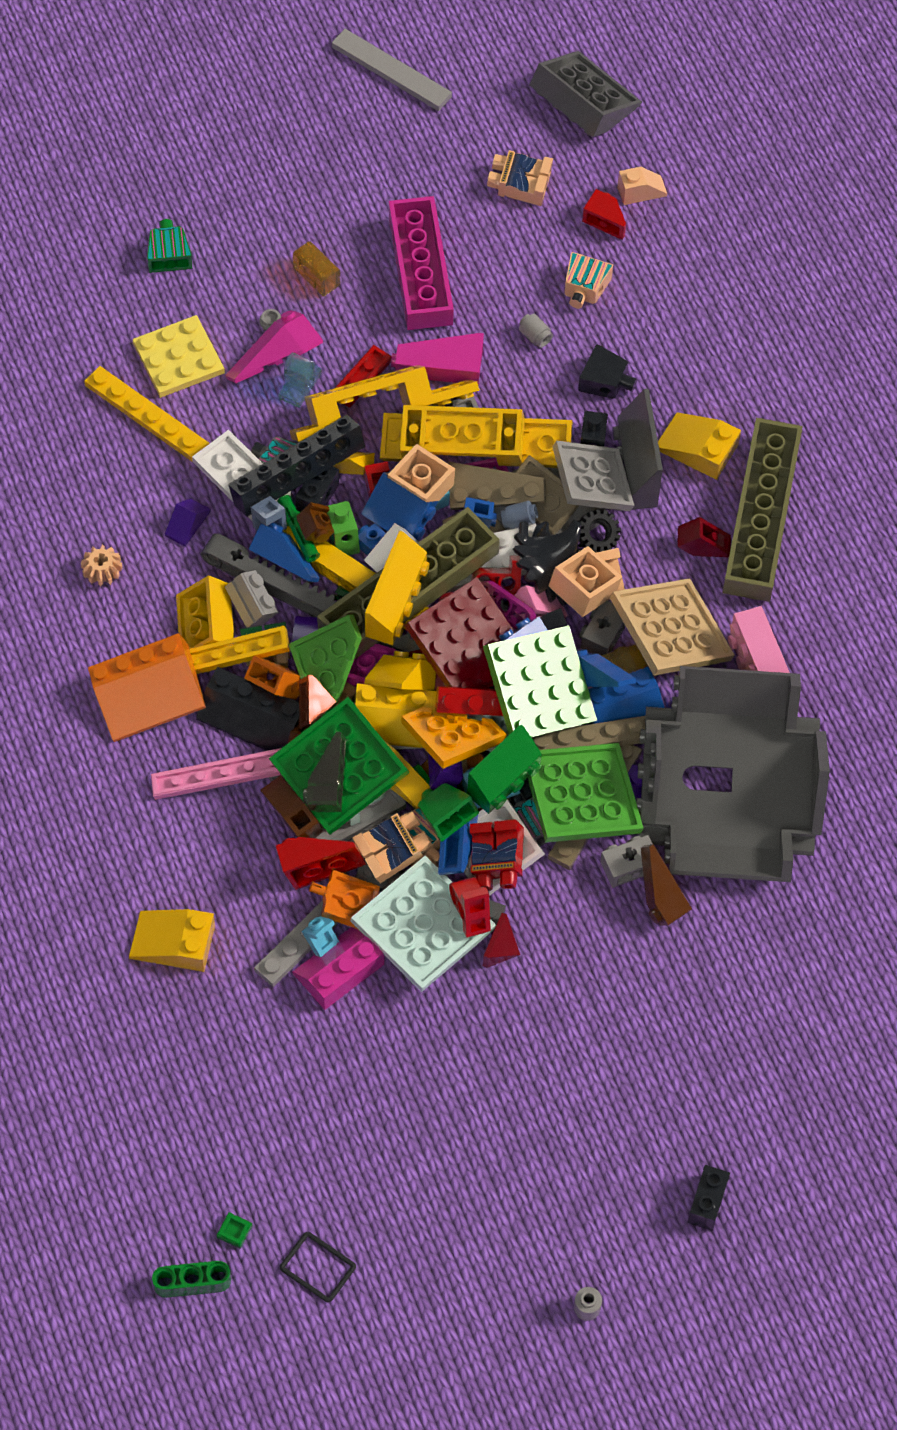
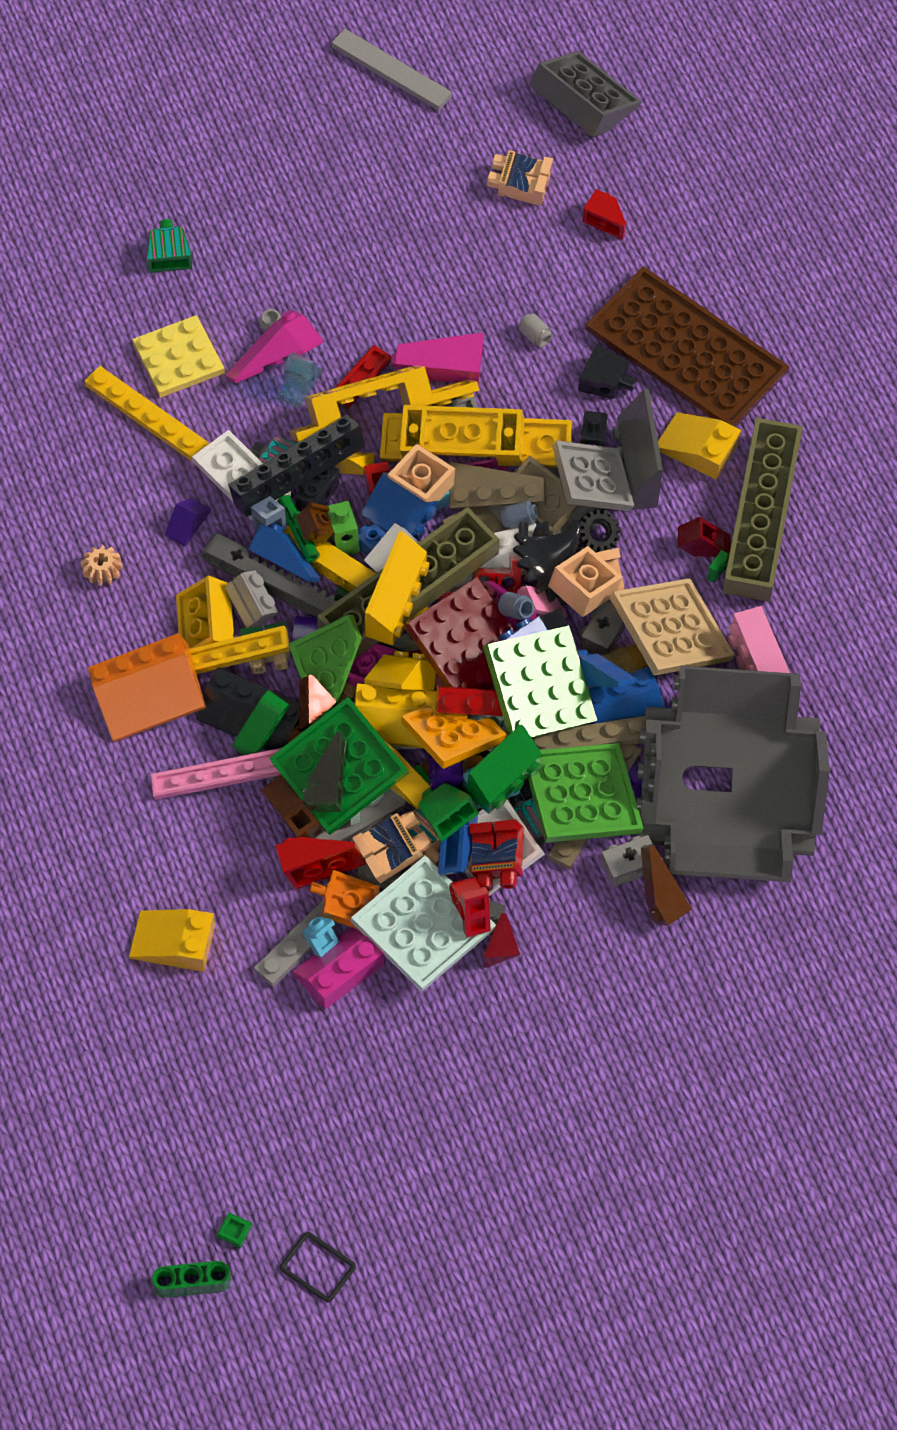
orange torso [244,656,301,700] -> none
clear yellow brick [293,241,340,296] -> none
dark pink brick [389,196,454,330] -> none
blue brick [463,497,497,529] -> none
light nougat torso [565,252,613,309] -> none
light grey brick [574,1287,602,1321] -> none
light nougat slope [617,167,667,205] -> none
black brick [687,1165,730,1231] -> none
none -> green beam [232,690,289,756]
none -> sand blue brick [498,592,535,620]
none -> reddish brown plate [585,266,790,427]
none -> green tile [707,550,729,583]

